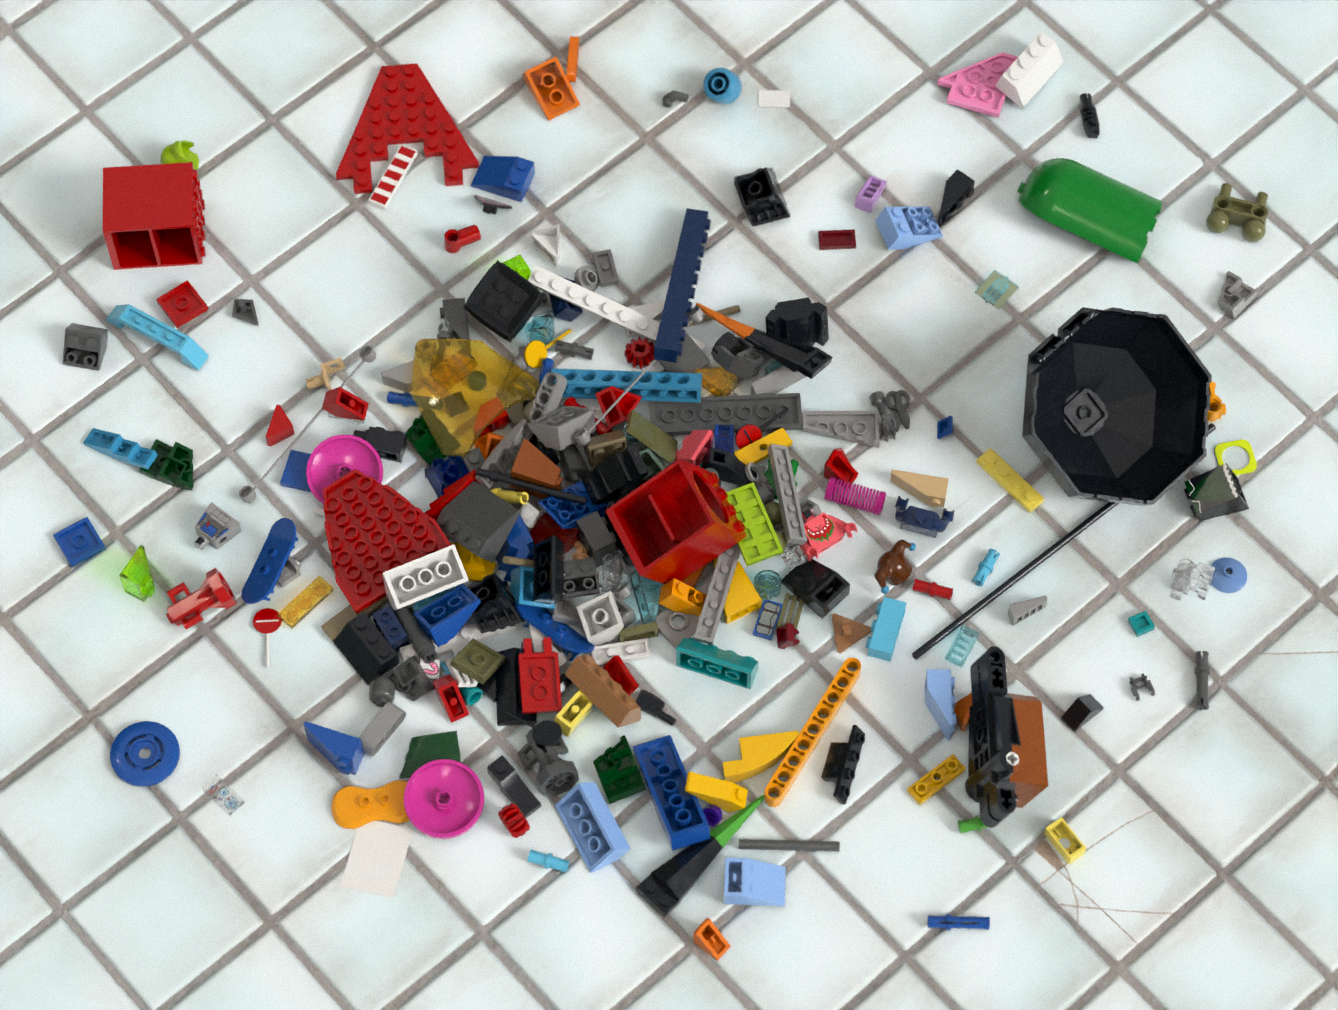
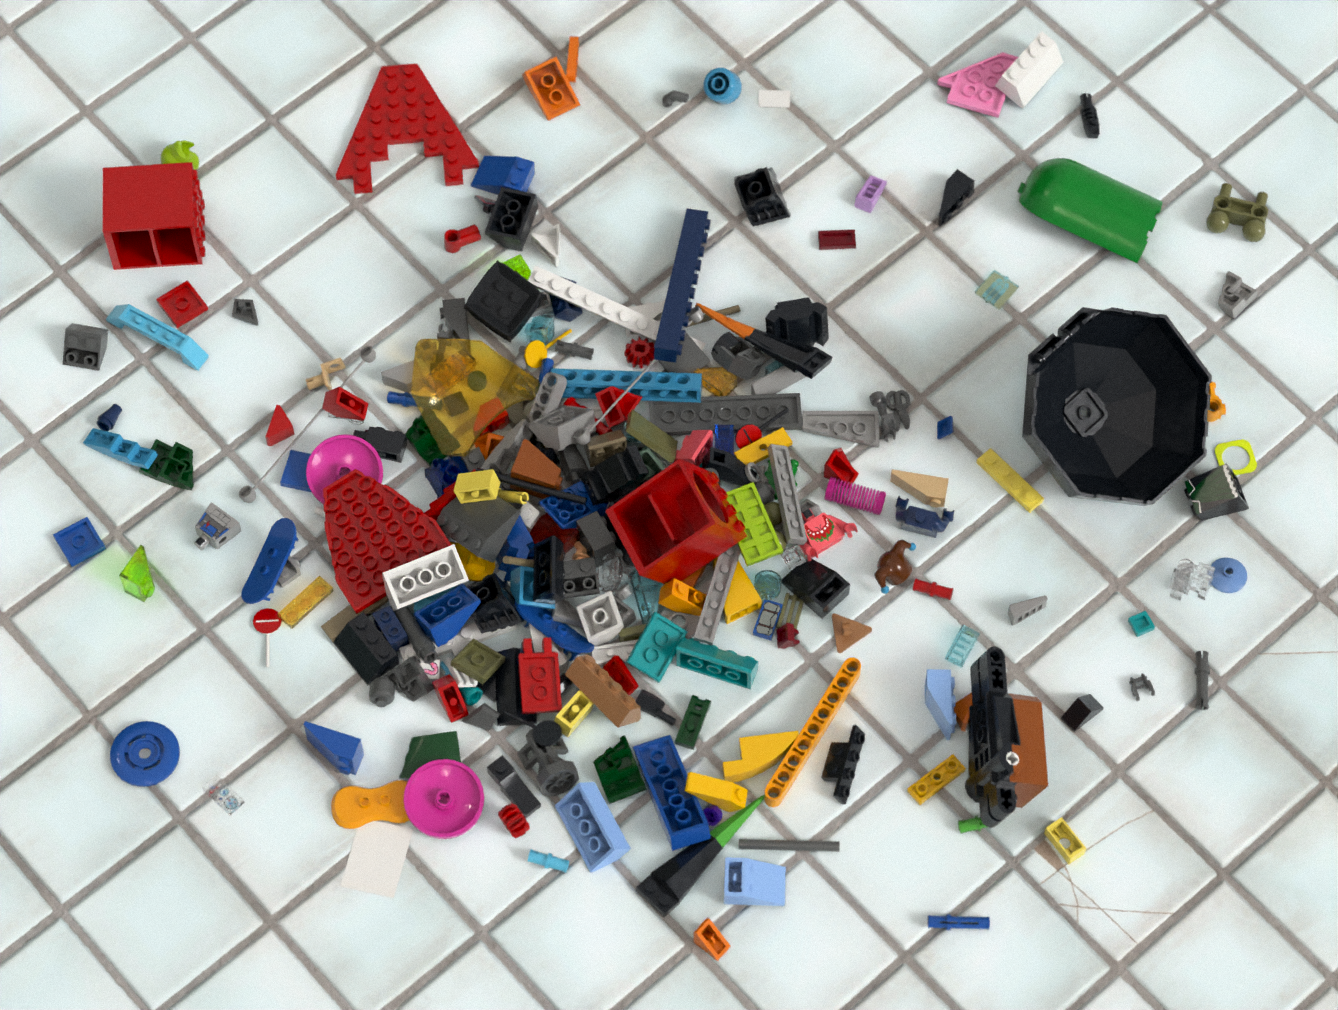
red piece [166,568,237,630] -> none
light grey beam [358,701,406,757] -> none
tile [369,144,418,210] -> none
light grey plate [574,266,599,292] -> none
flat silver plate [593,249,619,287] -> none
medium azure brick [865,597,907,662] -> none
light blue slope [875,206,943,250] -> none
black piece [912,423,1216,660] -> none
medium azure pin [972,548,1000,587] -> none
none -> dark blue cone [96,404,122,431]
none -> light yellow brick [454,469,500,504]
none -> dark grey piece [462,703,500,730]
none -> black slope [485,187,538,251]
none -> teal tile [625,612,688,683]
none -> dark green plate [675,695,712,750]

